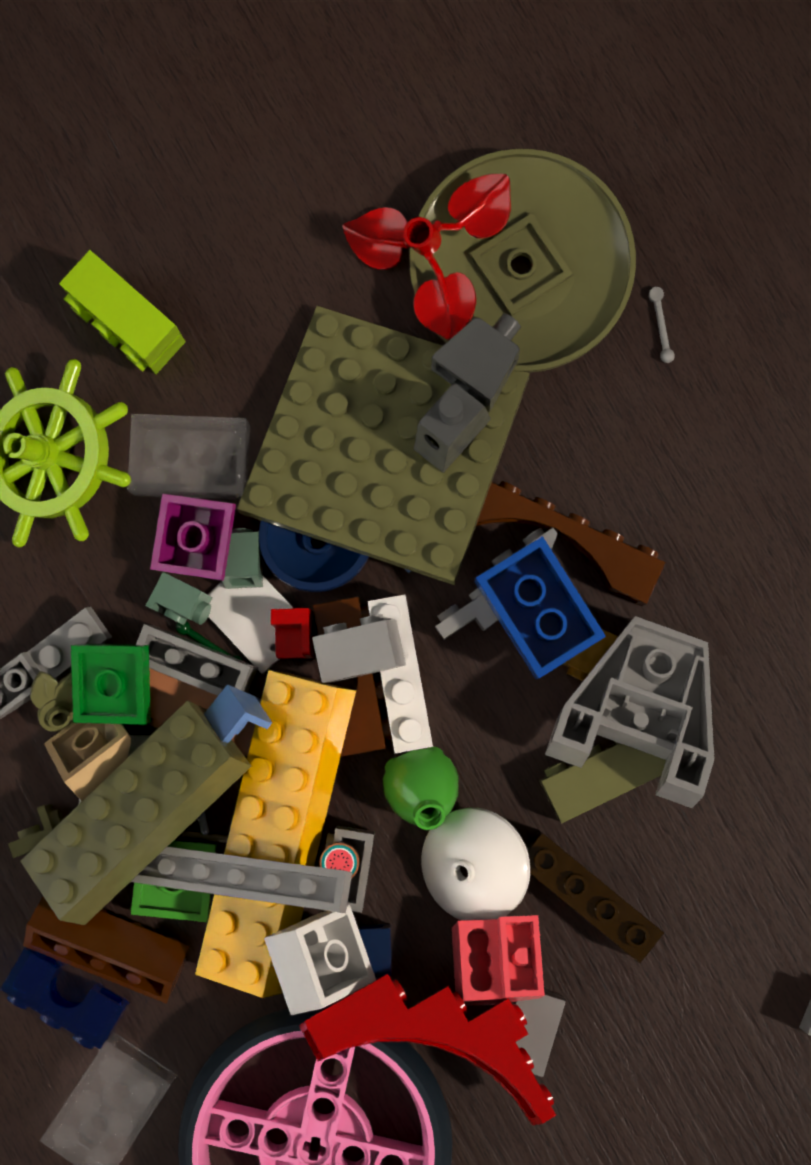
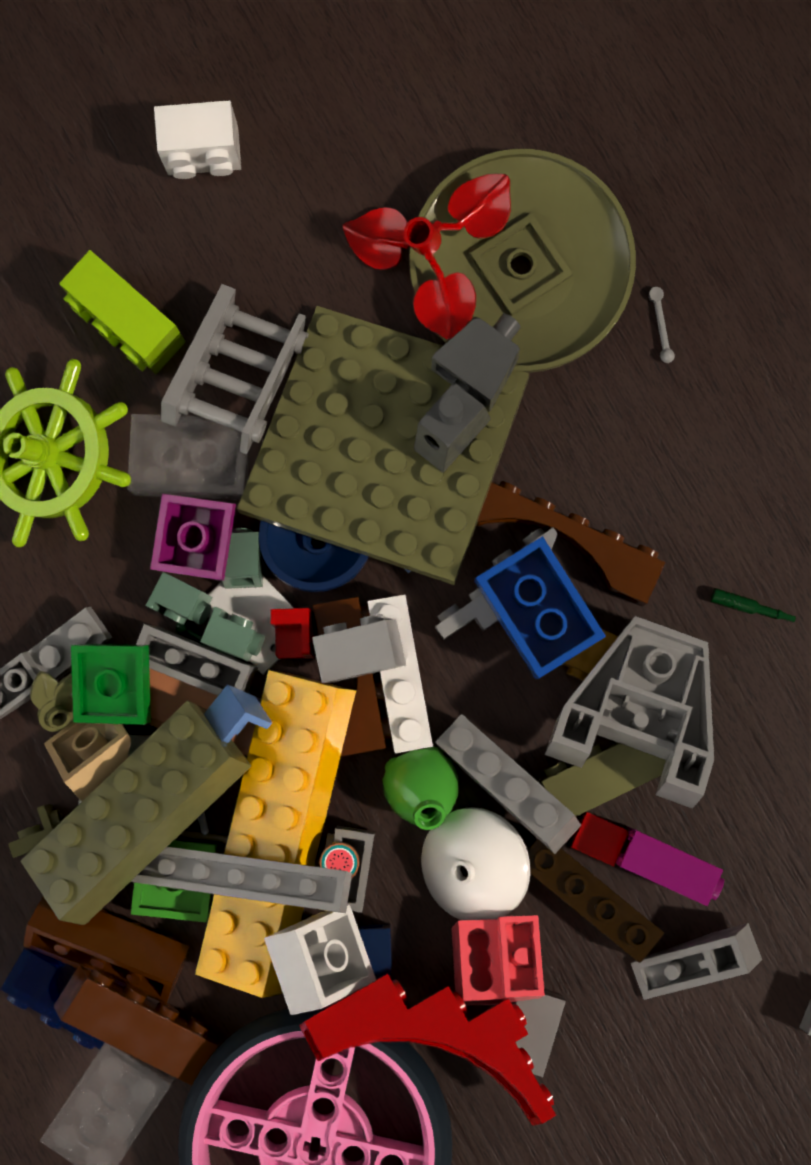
none -> reddish brown brick [54,965,218,1086]
none -> white brick [154,100,241,179]
none -> light grey fence [161,284,309,454]
none -> sand green brick [200,607,265,662]
none -> light grey brick [435,714,581,854]
none -> red panel [568,812,628,867]
none -> magenta brick [616,825,725,907]
none -> light grey slope [631,923,762,1000]
none -> dark green piece [710,588,796,623]

